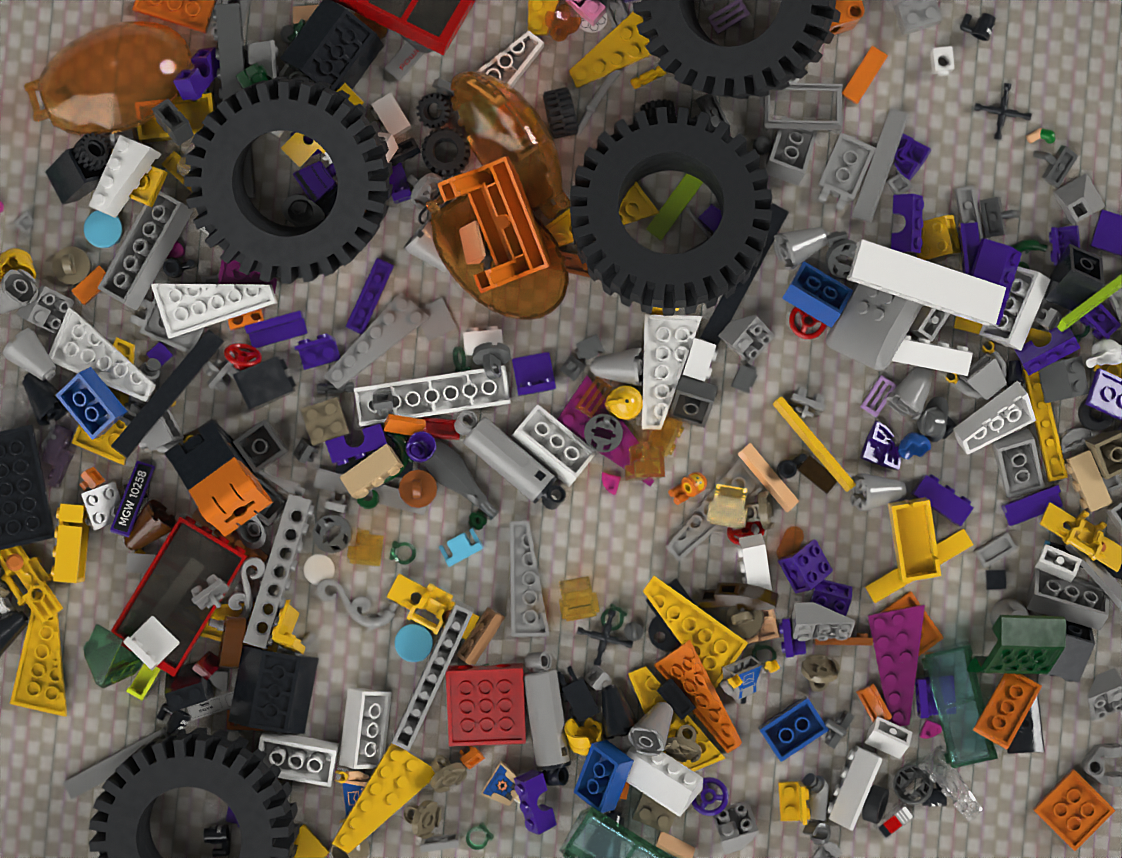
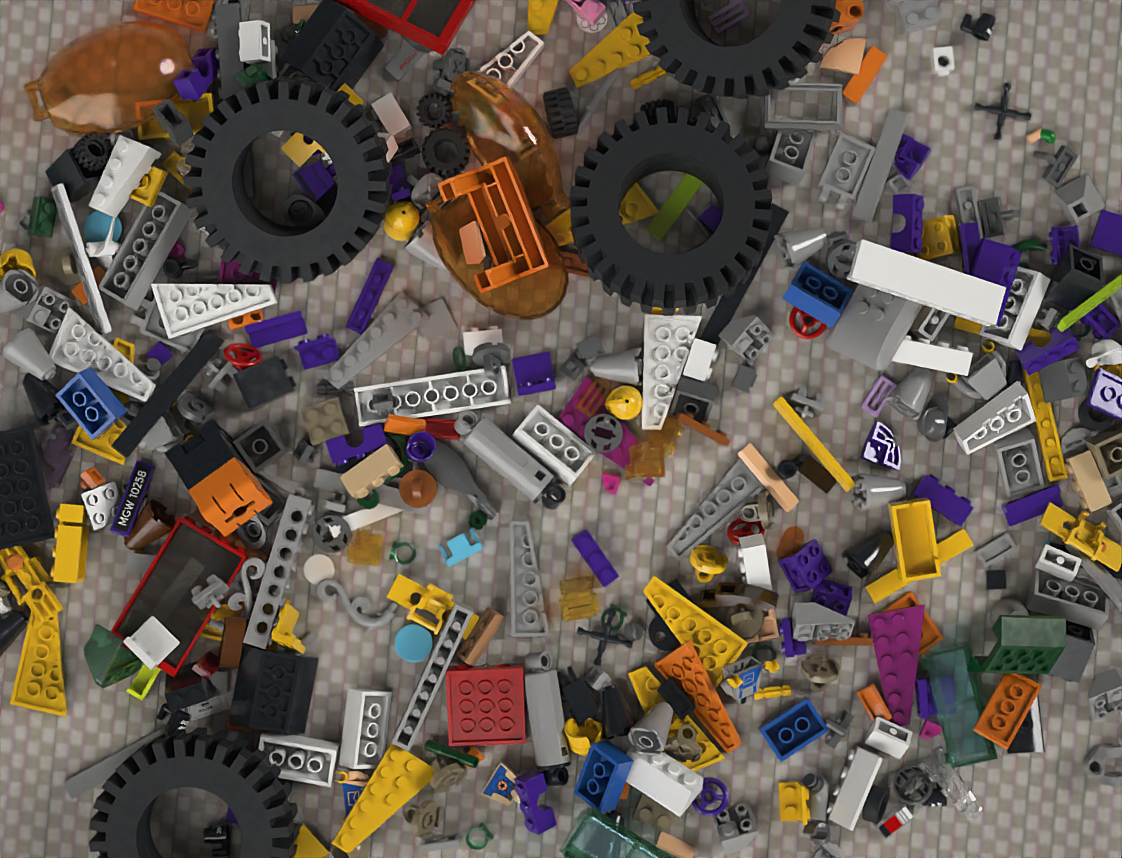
clear orange plate [545,3,581,42] -> none
orange piece [668,472,707,505] -> none
clear yellow plate [707,484,748,529] -> none
blue hair [898,432,931,460] -> none
orange plate [1032,769,1116,851] -> none
none -> dark green brick [27,196,57,238]
none -> light grey tile [51,183,112,334]
none -> dark grey tile [57,408,79,431]
none -> white piece [85,217,121,272]
none -> dark grey tile [178,393,217,431]
none -> white brick [238,20,271,64]
none -> white sticker [328,503,403,538]
none -> yellow helmet [383,201,419,241]
none -> dark green piece [424,740,479,768]
none -> dark grey tile [433,48,470,86]
none -> dark purple brick [571,529,620,587]
none -> dark orange plate [674,411,731,447]
none -> yellow tile [689,545,728,583]
none -> yellow axle [753,684,791,700]
none -> light nougat brick [820,38,866,75]
none -> black cone [841,529,894,581]

